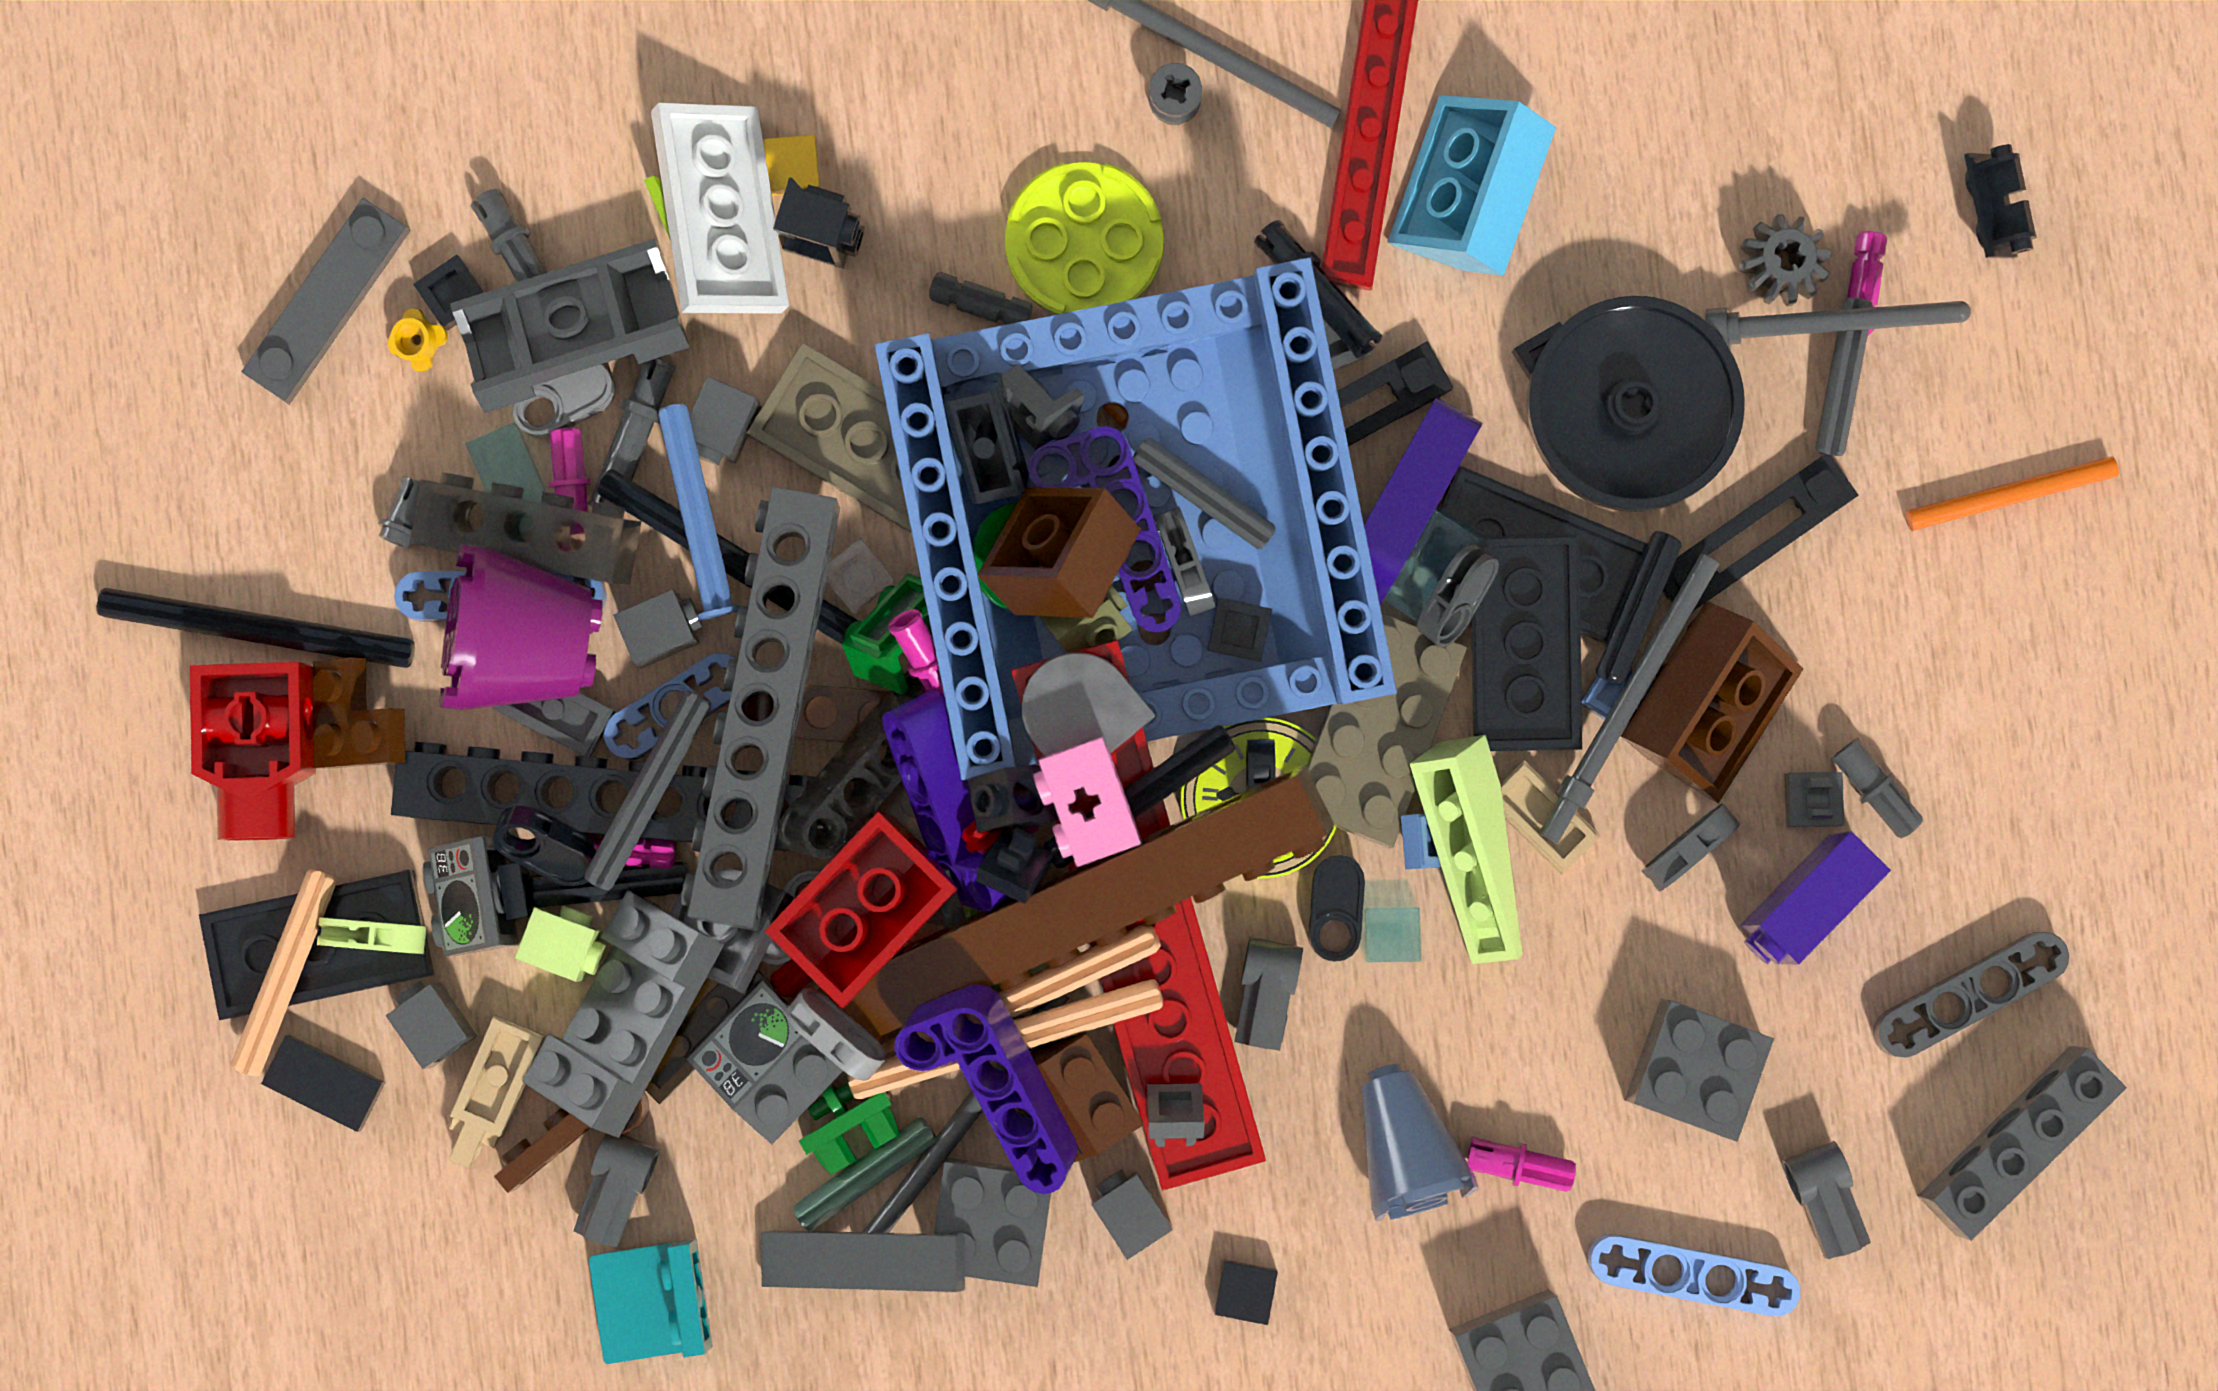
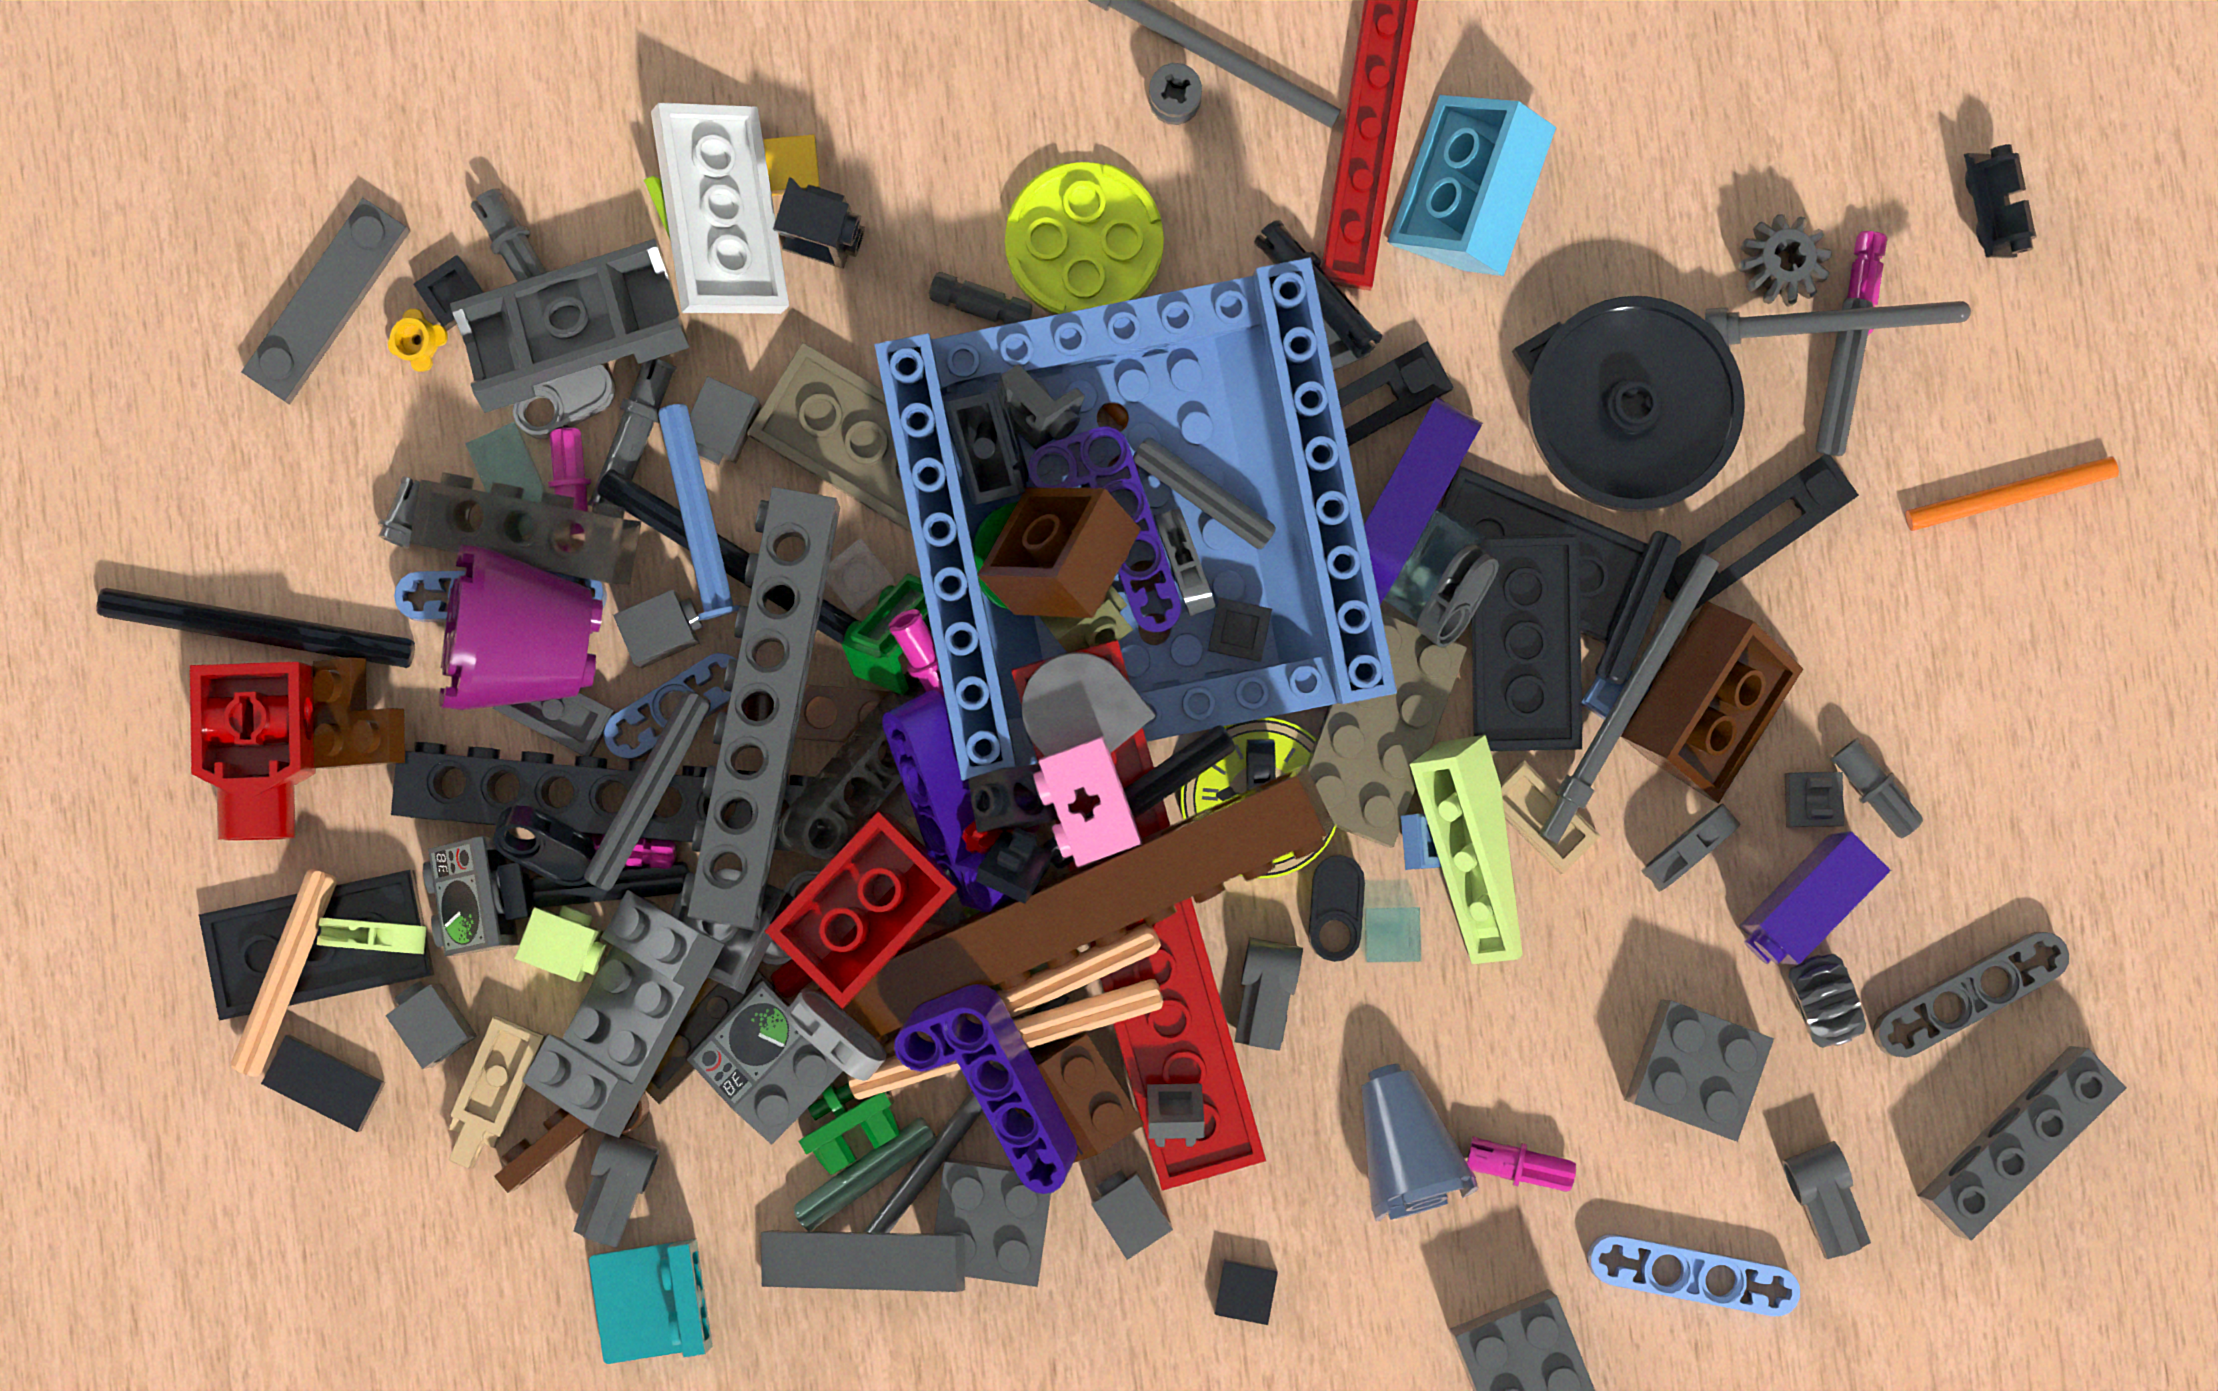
none -> dark grey gear [1788,954,1866,1048]

